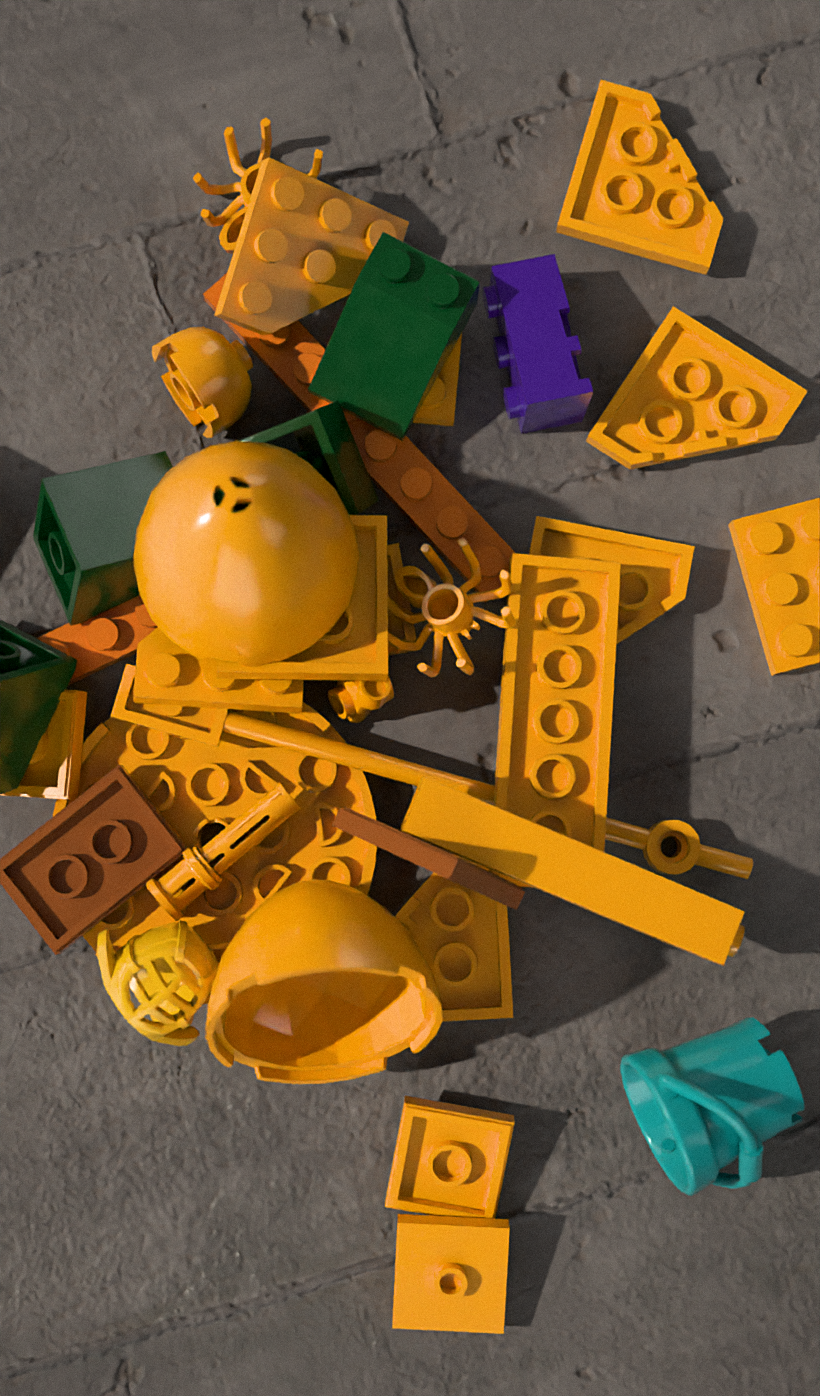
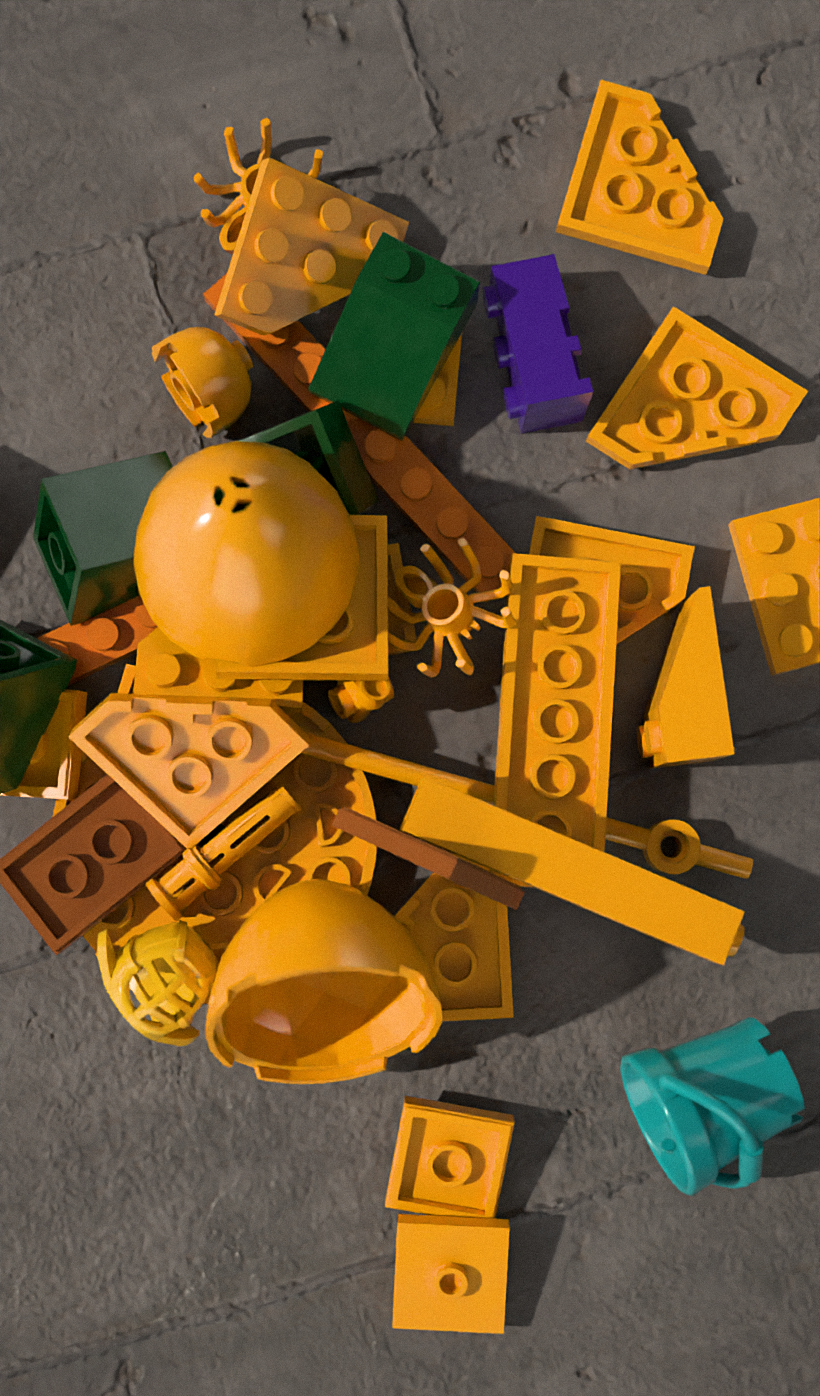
none -> light orange plate [68,693,310,849]
none -> light orange slope [637,586,735,769]

